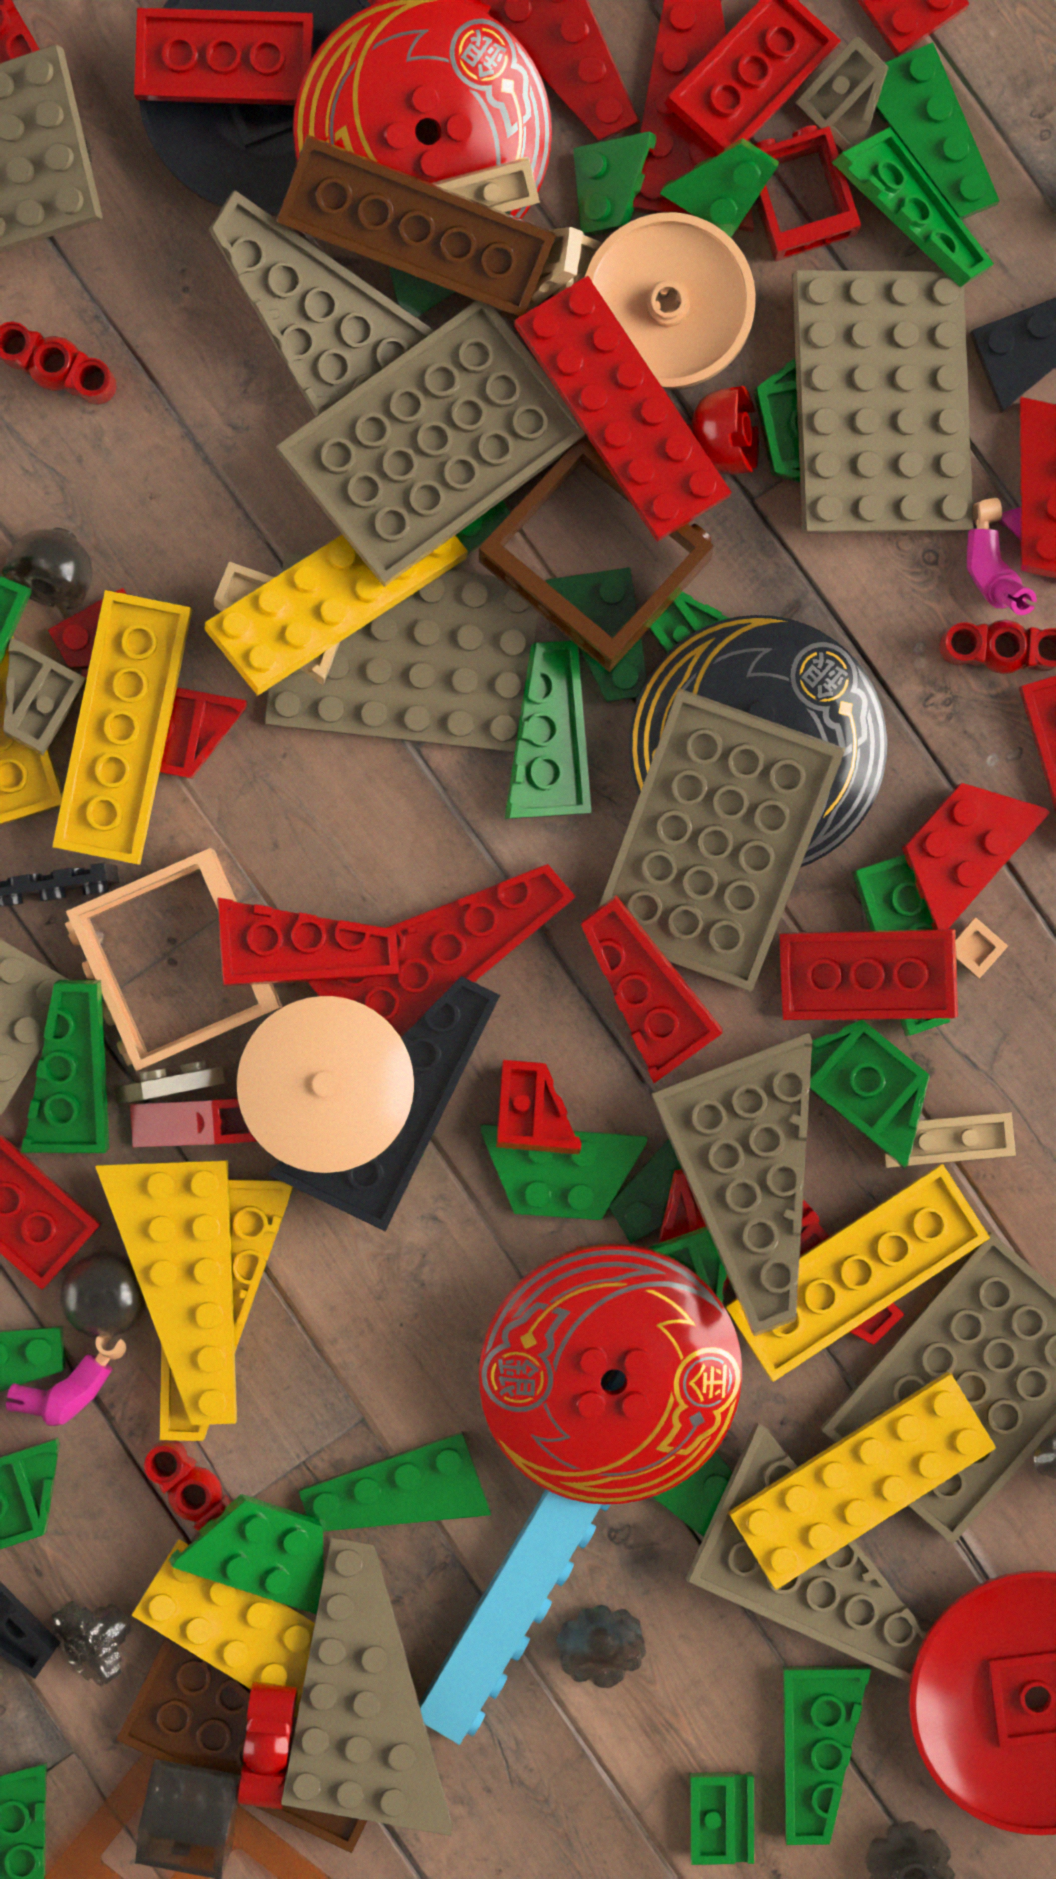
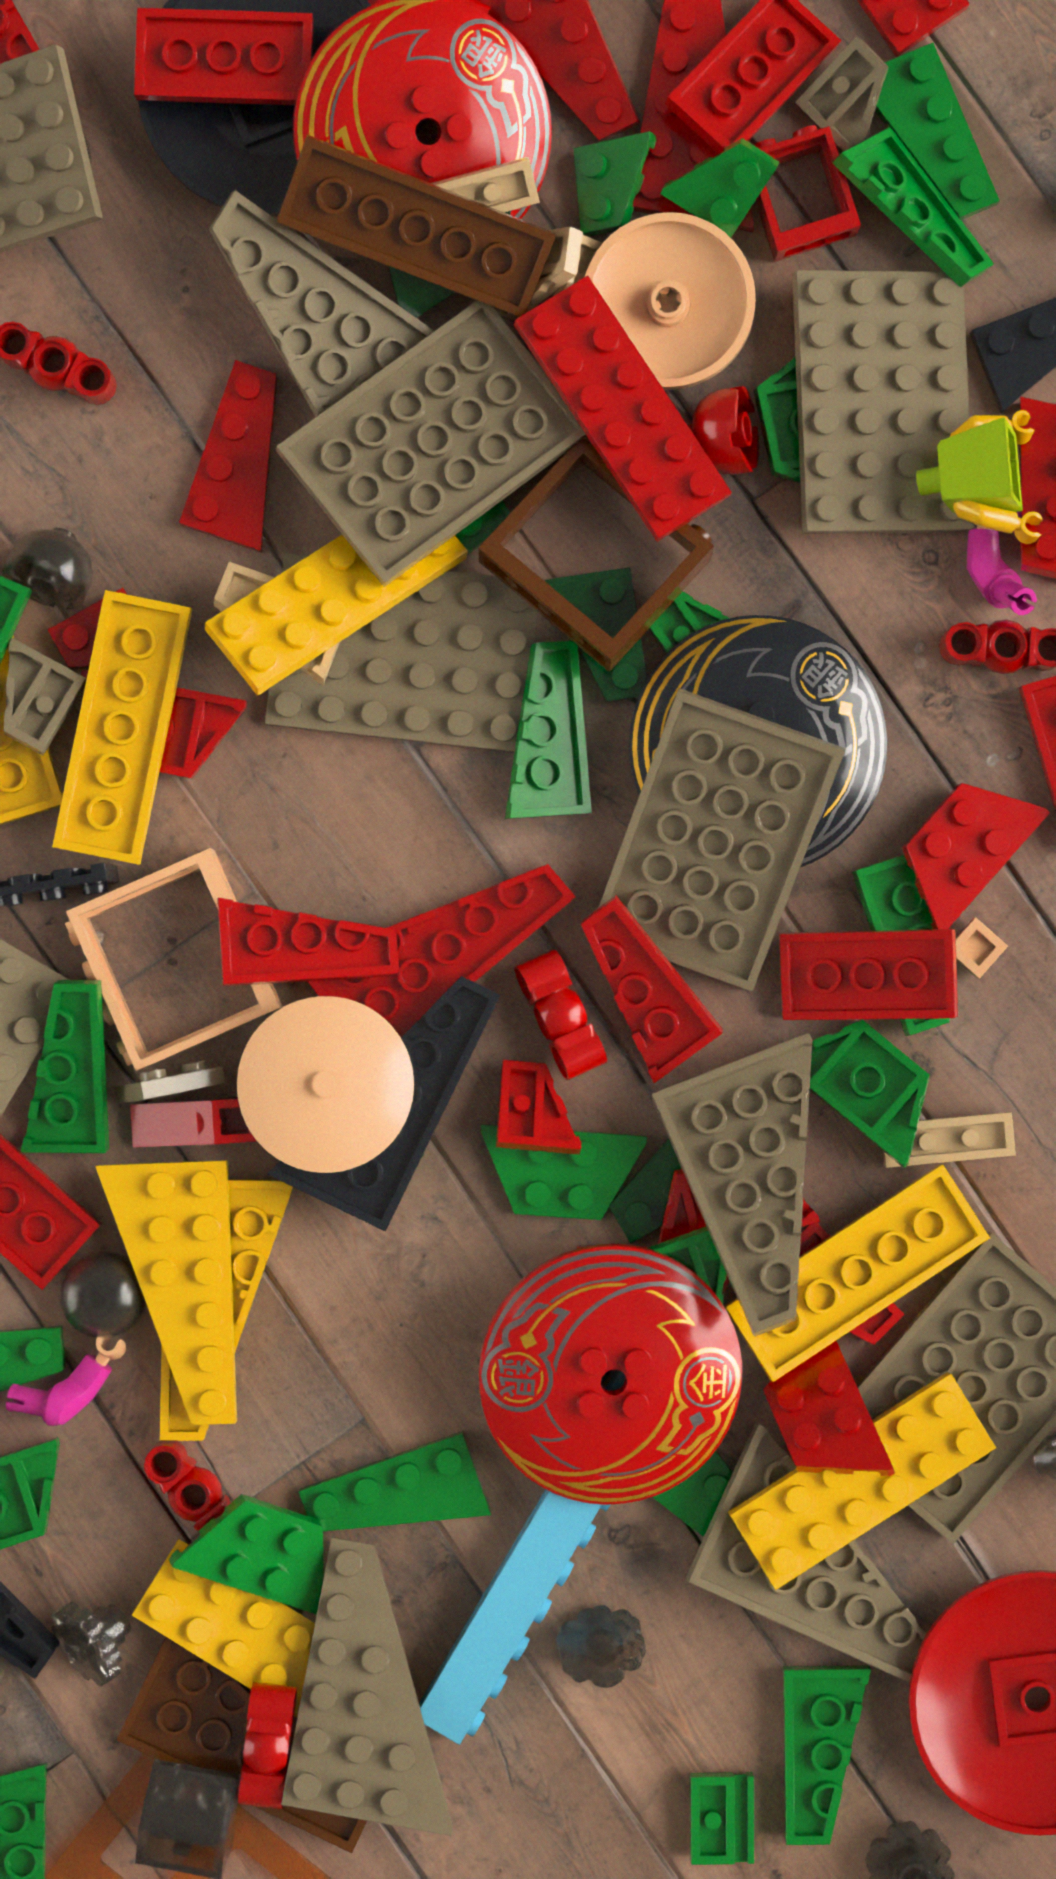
none -> red wing [179,360,278,553]
none -> red piece [514,949,607,1081]
none -> red wing [763,1341,895,1476]
none -> lime torso [916,410,1042,544]

